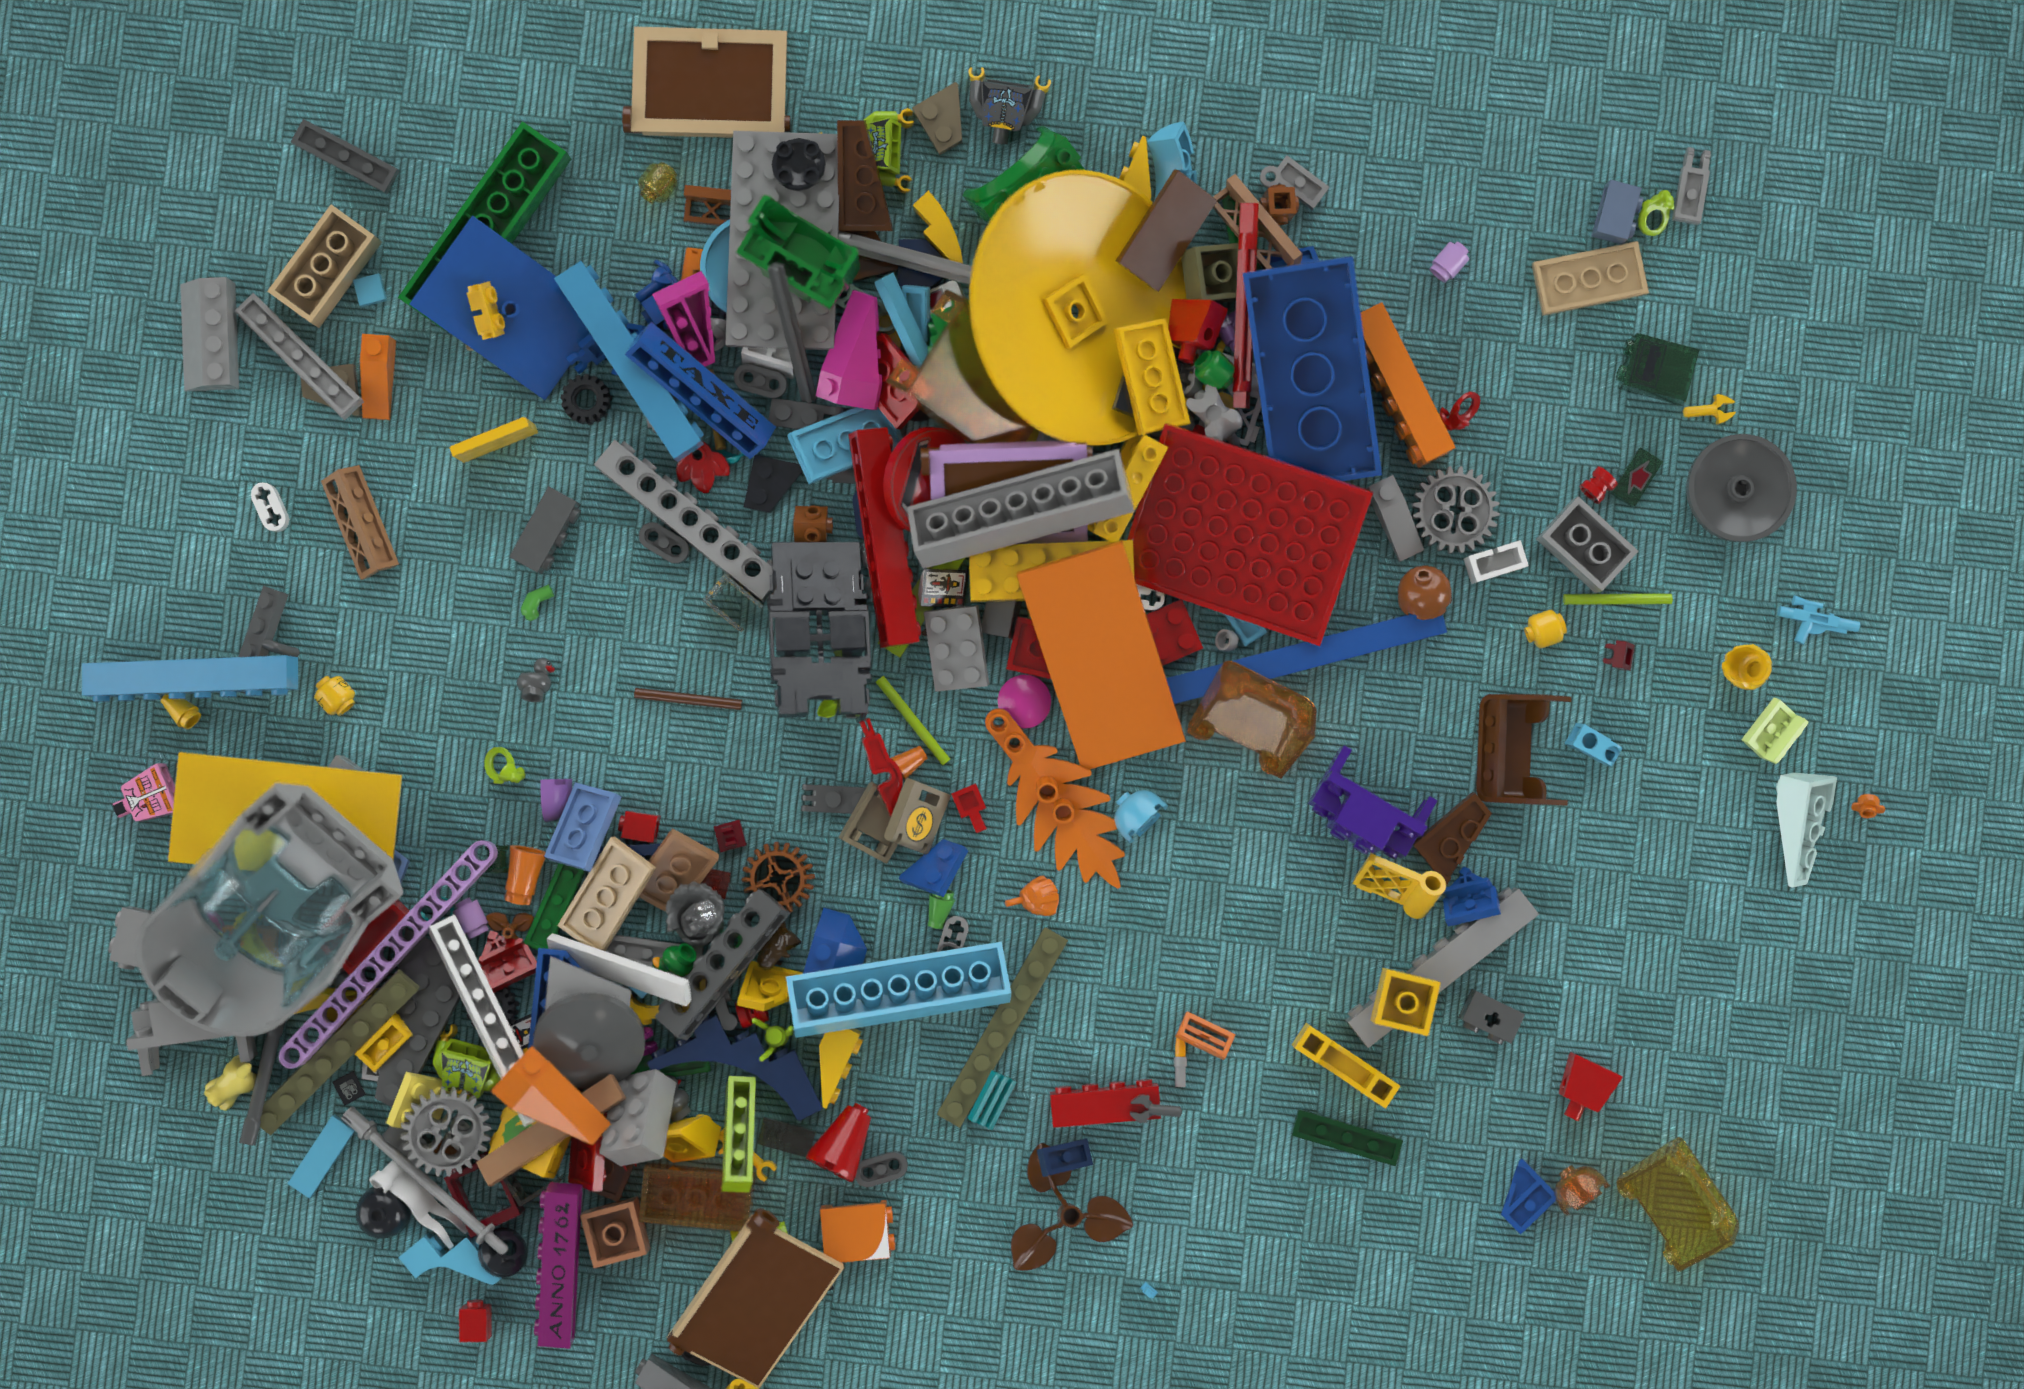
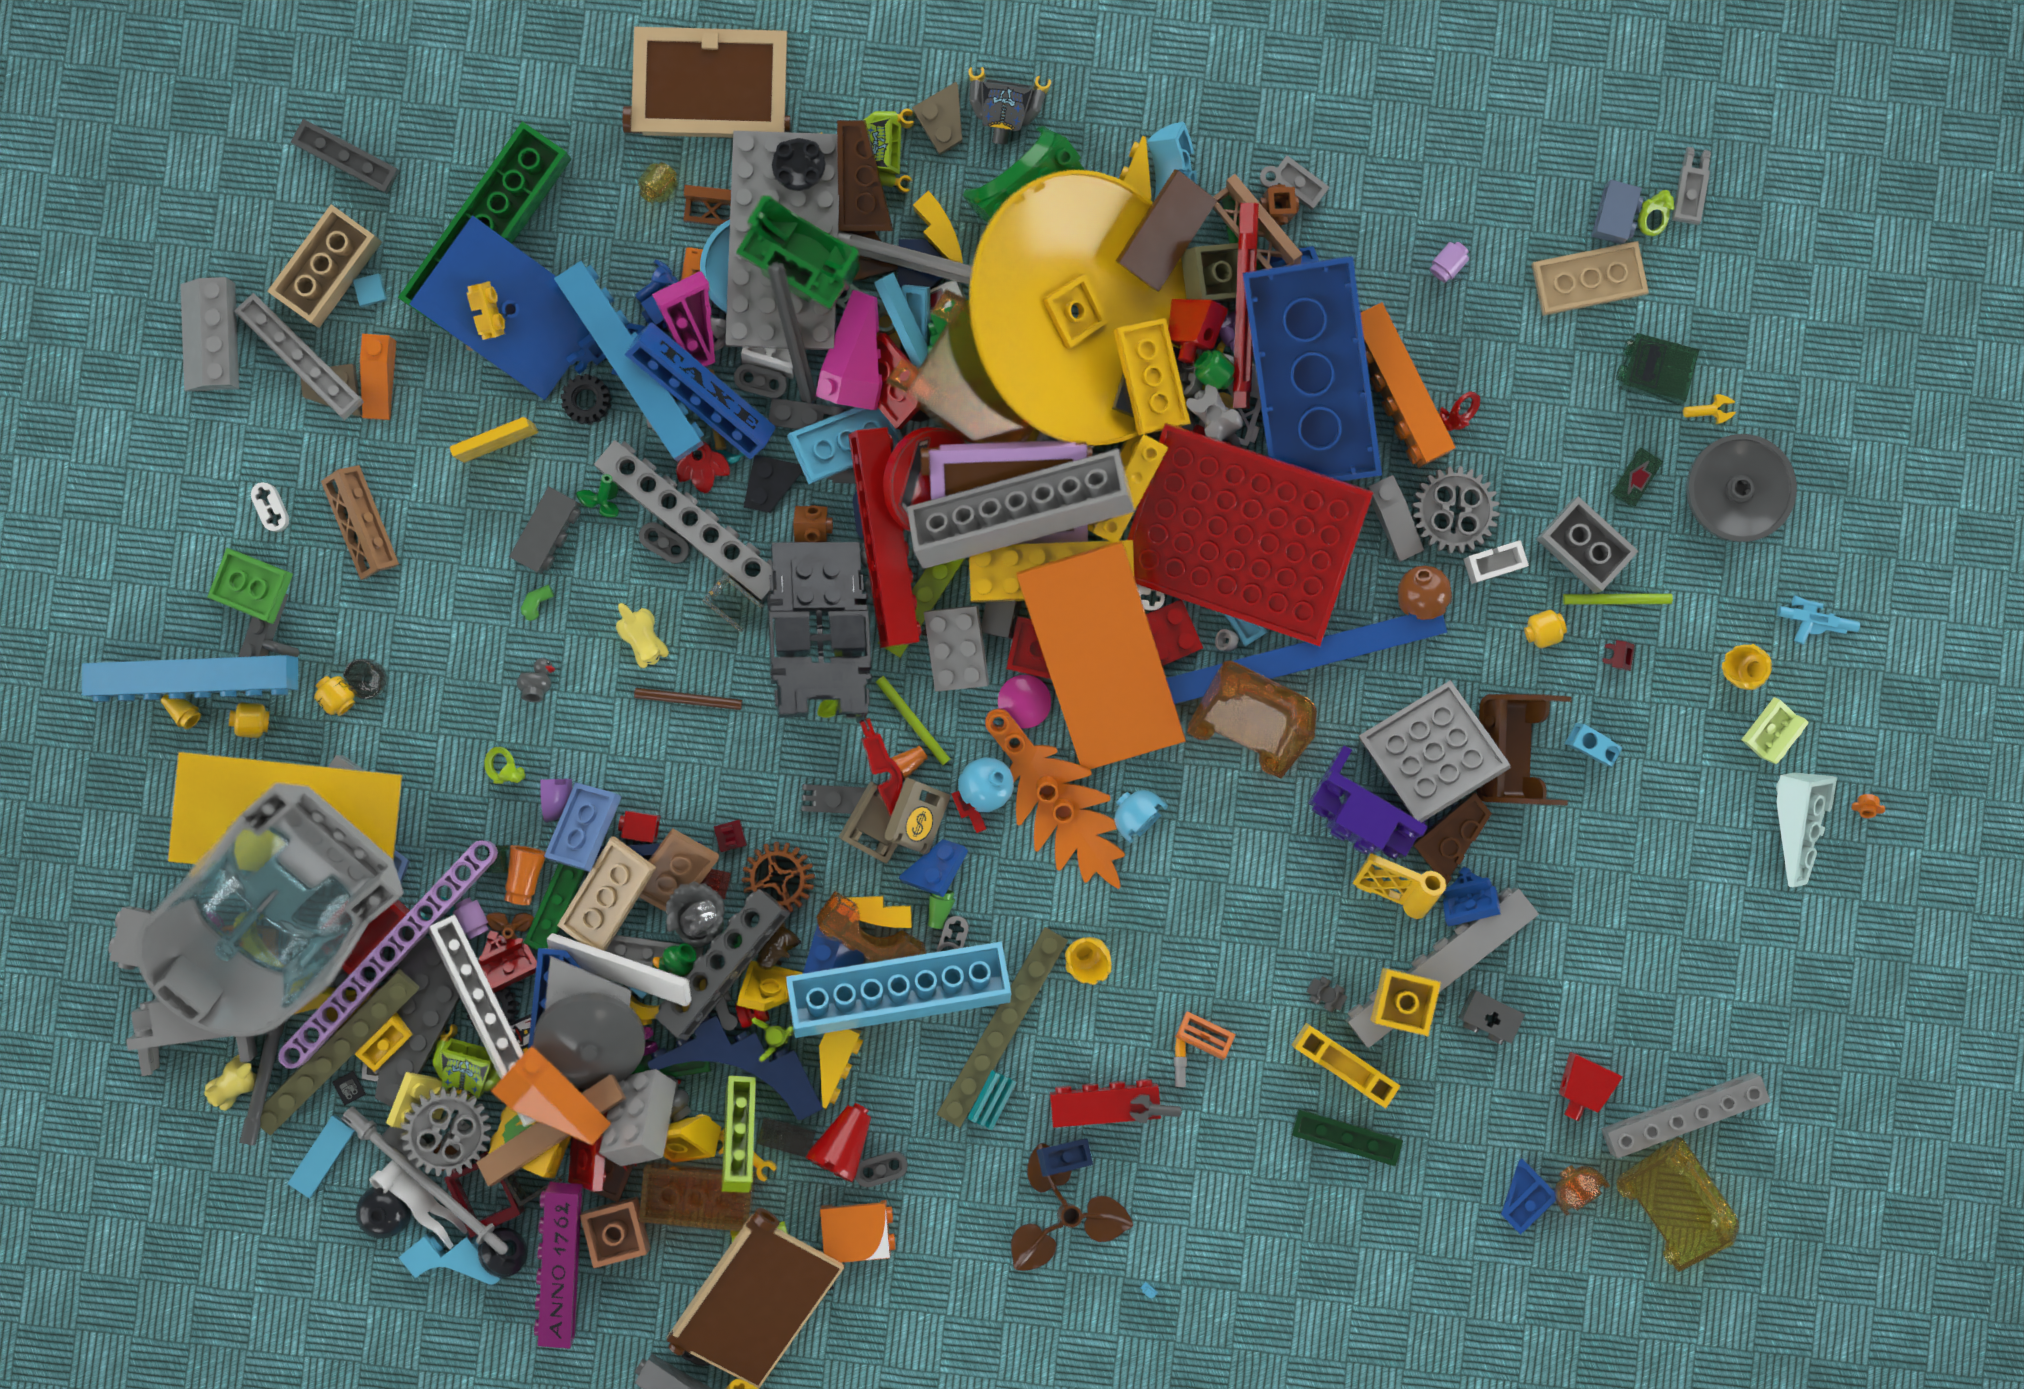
bright pink torso [113,763,175,822] -> none
red brick [459,1299,492,1342] -> none
piece [918,569,968,607] -> none
orange piece [1005,876,1059,916] -> none
red wheel [1579,466,1618,504] -> none
none -> bright green tile [207,548,293,624]
none -> yellow head [229,702,270,738]
none -> clear smoke hair [343,658,387,700]
none -> green plant [576,474,619,517]
none -> light yellow animal [616,603,669,668]
none -> clear orange arch [816,891,927,962]
none -> yellow slope [829,896,912,928]
none -> medium azure cylinder [958,757,1014,813]
none -> yellow hair [1065,937,1112,985]
none -> dark grey piece [1306,976,1347,1013]
none -> light grey plate [1359,680,1511,822]
none -> light grey brick [1601,1072,1771,1158]

